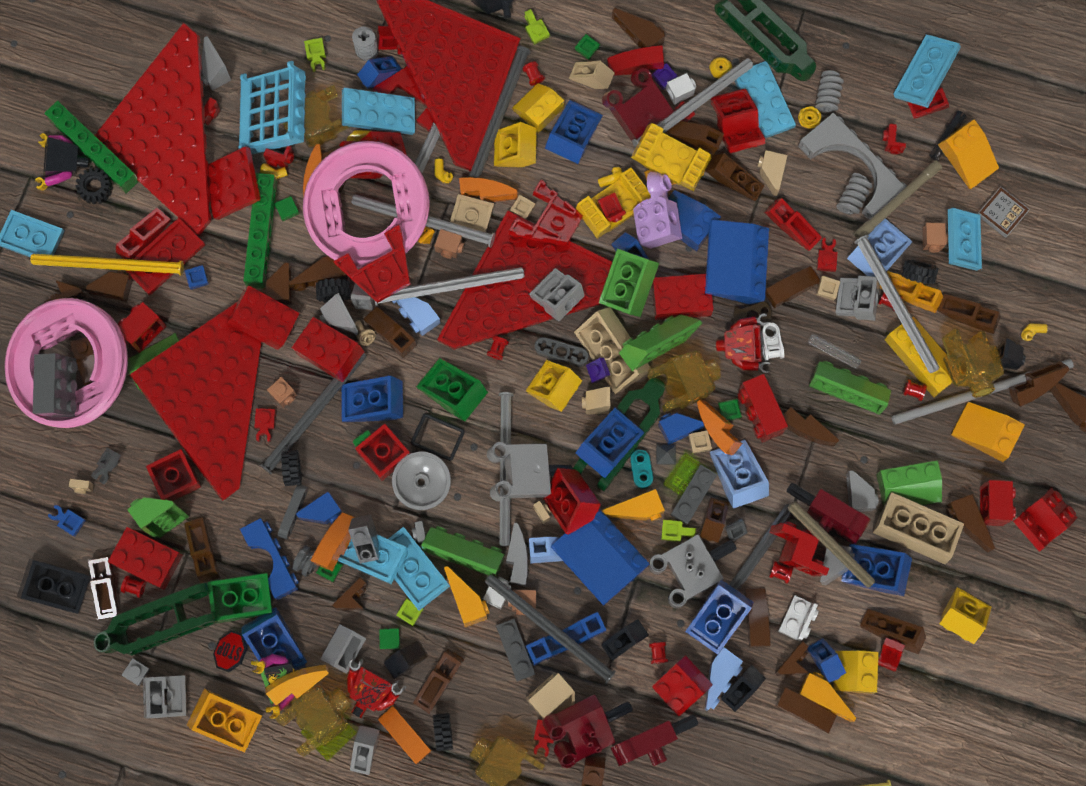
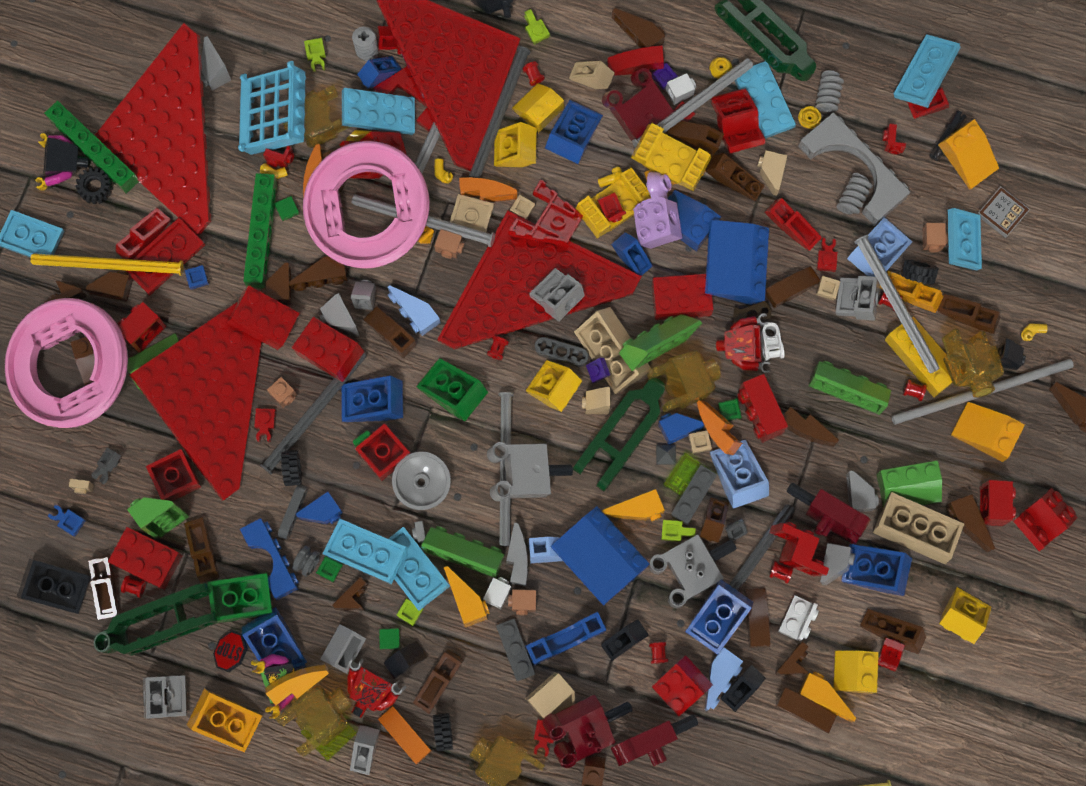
dark grey brick [33,353,78,417] -> none
light grey plate [122,658,150,686] -> none
red bracket [204,98,220,126] -> none
red plate [207,146,261,220] -> none
orange slope [310,512,356,571] -> none
black tyre [316,279,351,303] -> none
red wing [333,225,411,303] -> none
flat silver slope [348,514,379,564] -> none
tan plate [354,320,376,346] -> none
light grey axle [375,267,524,306] -> none
black piece [411,414,465,461] -> none
dark grey axle [485,574,616,683] -> none
tan plate [533,501,551,524] -> none
red slope [543,468,601,534] -> none
green tile [575,34,600,60] -> none
blue slope [575,408,645,478] -> none
bright green slope [599,249,659,317] -> none
teal plate [630,450,653,489] -> none
dark tan axle [788,501,875,588] -> none
blue slope [807,638,846,683] -> none
clear axle [808,334,861,369] -> none
dark tan piece [854,160,942,239] -> none
reddish brown slope [1009,361,1069,407] -> none

